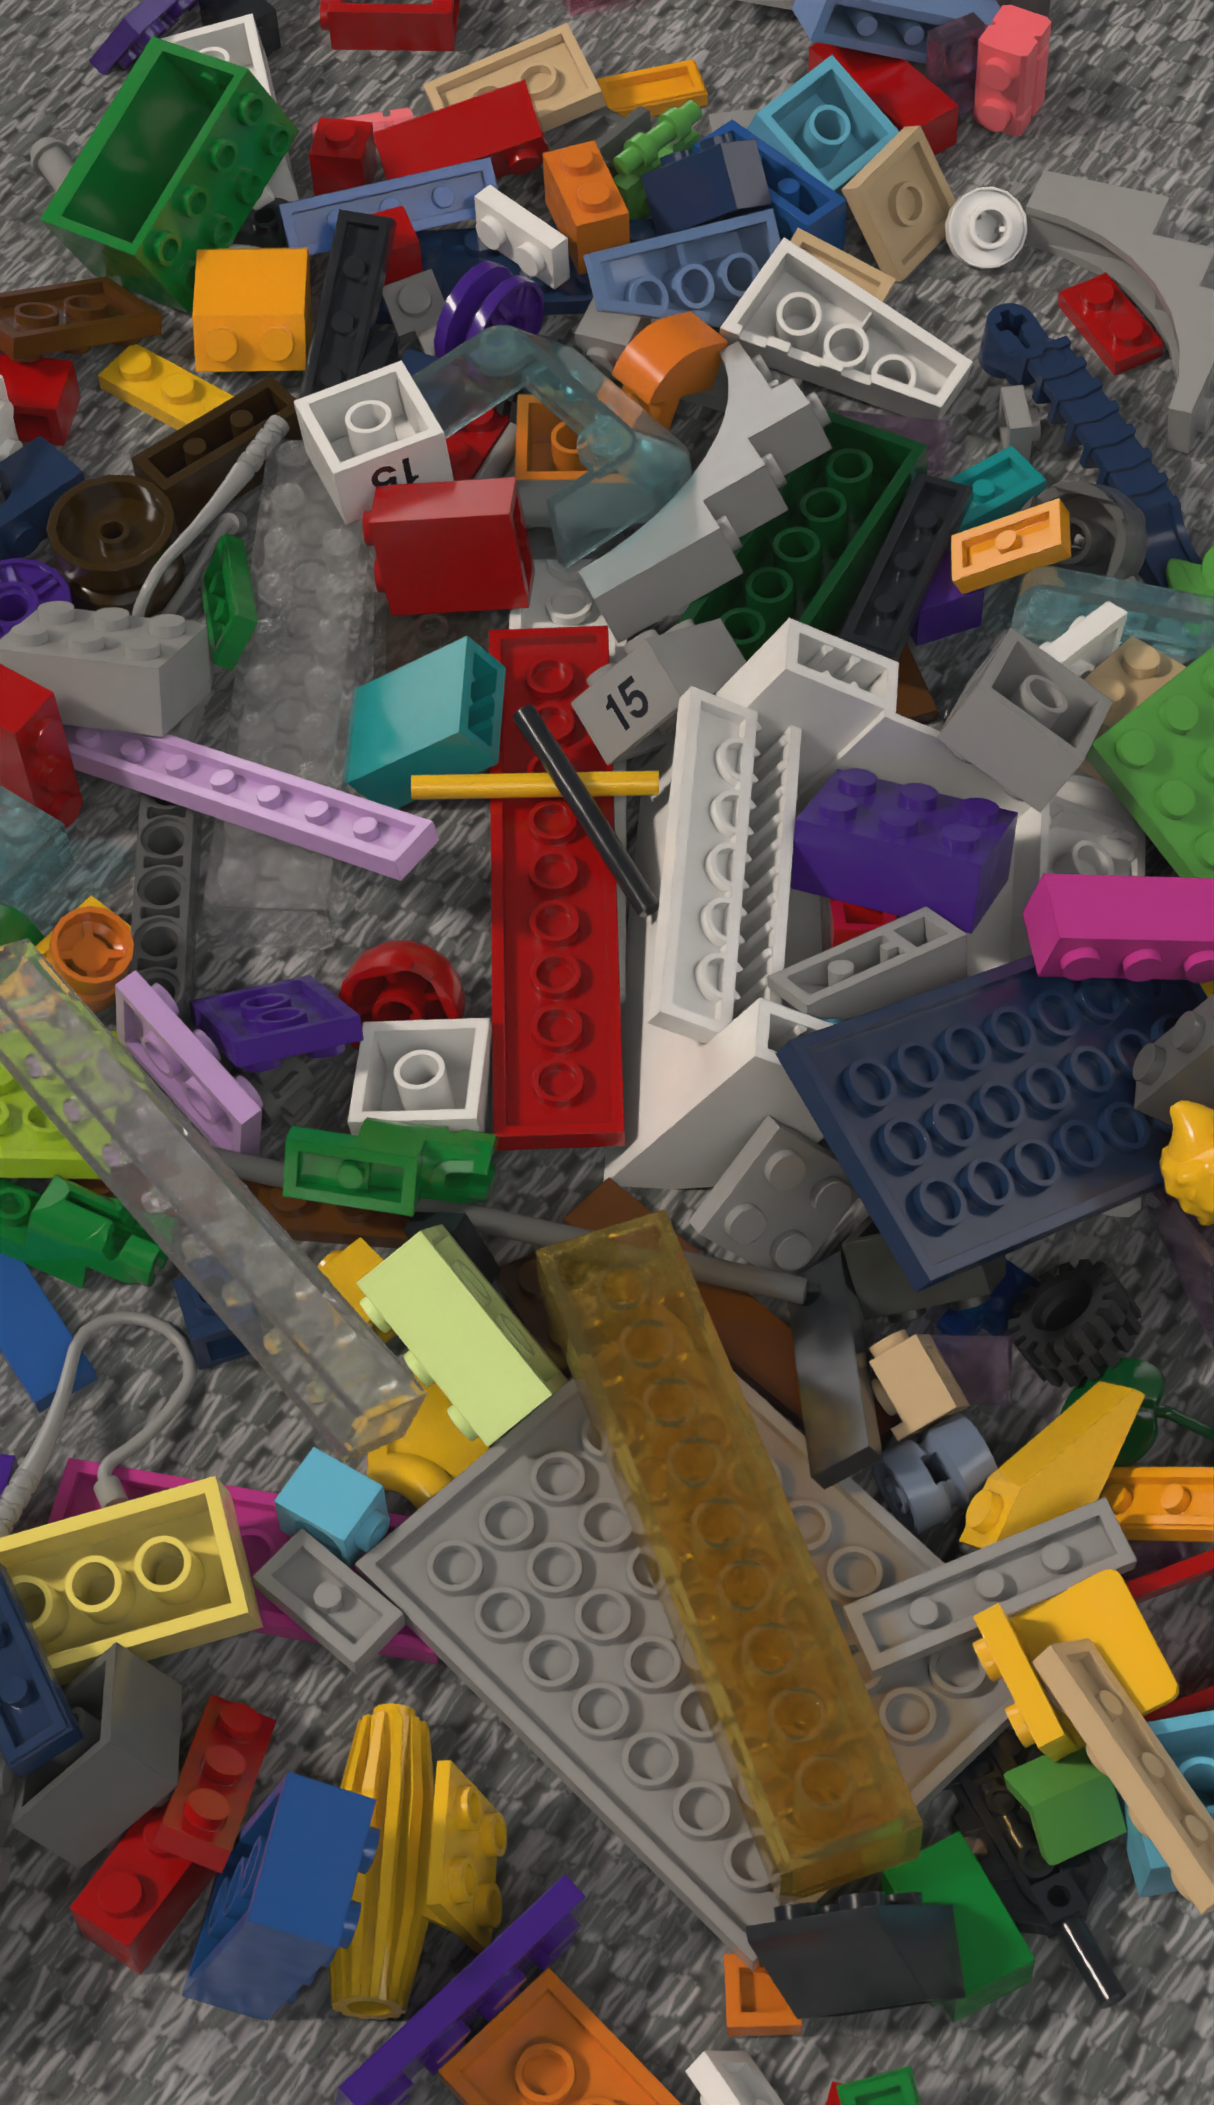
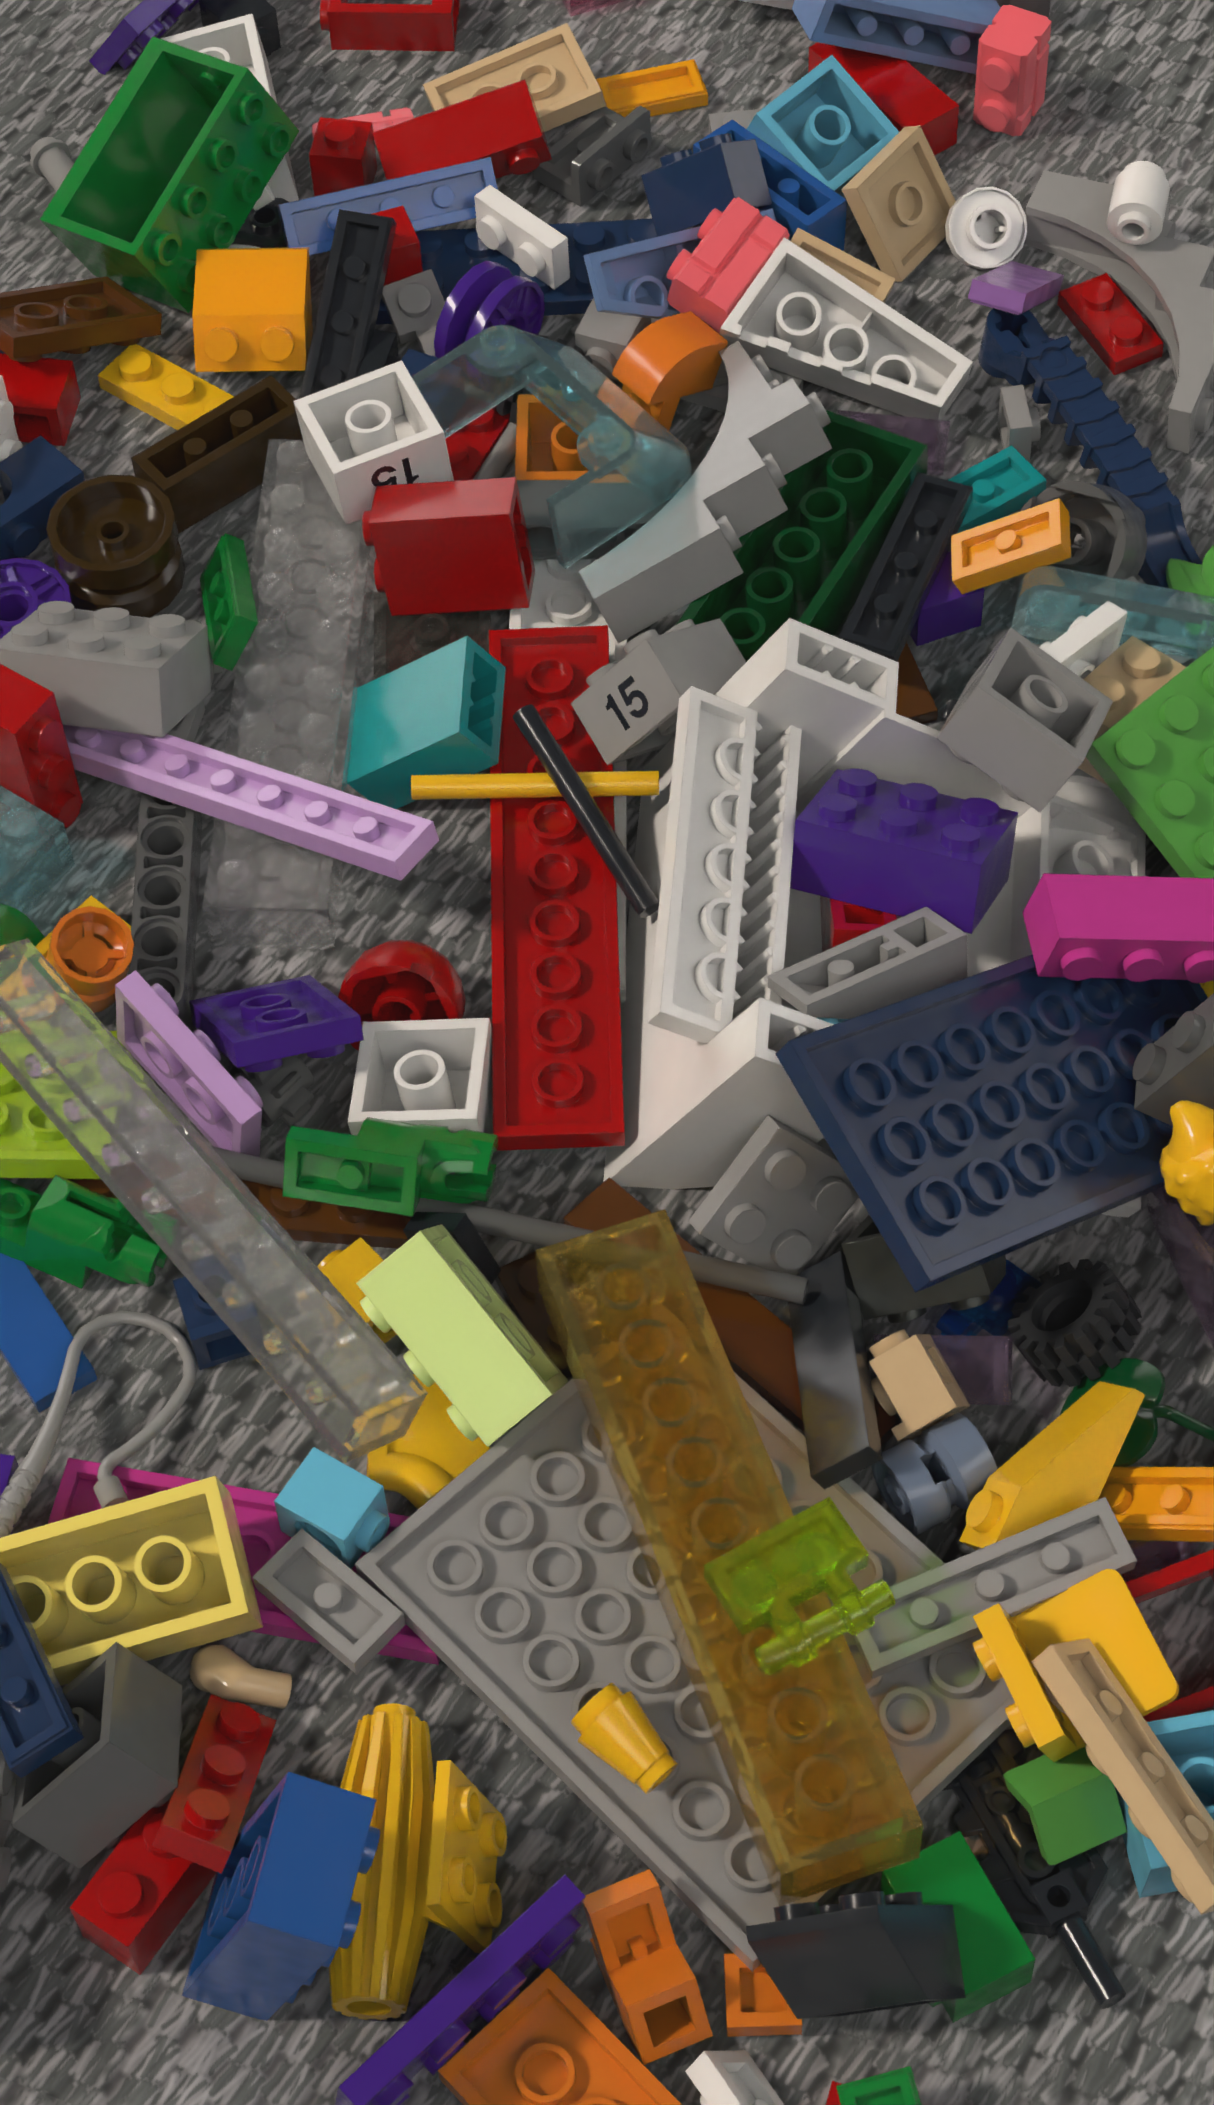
light grey piece [131,415,289,617] -> none
orange brick [543,140,630,275] -> none
bright green plate [613,100,702,220] -> none
clear purple plate [925,12,985,116] -> none
none -> tan arm [189,1645,292,1709]
none -> yellow cone [571,1683,678,1795]
none -> orange brick [583,1869,713,2065]
none -> coral brick [666,197,790,334]
none -> clear neon green plate [704,1496,896,1676]
none -> medium lavender tile [968,261,1064,315]
none -> white brick [1107,161,1170,245]

